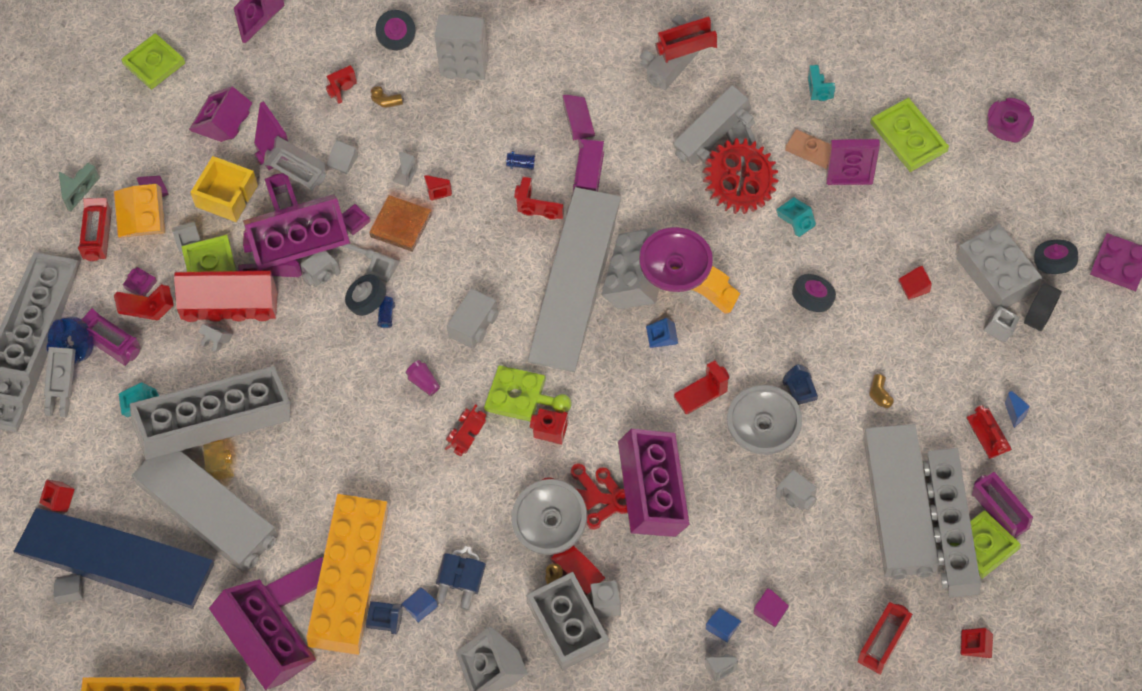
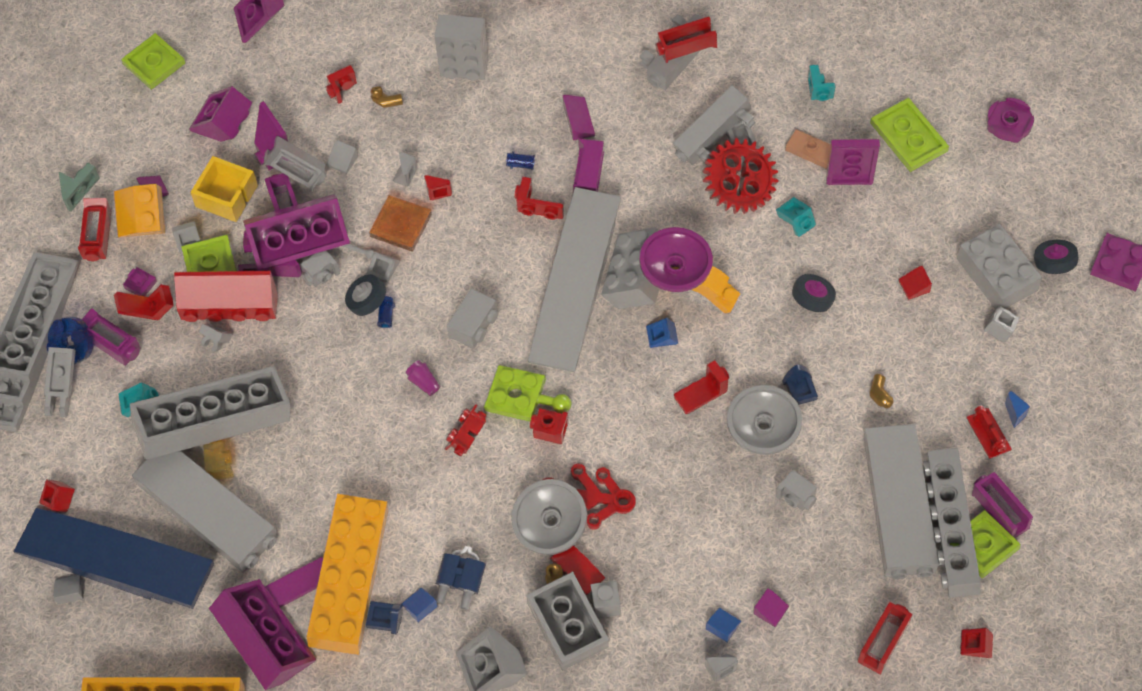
magenta tile [342,204,371,235] -> none
black wheel [375,10,416,51] -> none
magenta brick [618,428,690,537] -> none
black tyre [1024,283,1062,331] -> none

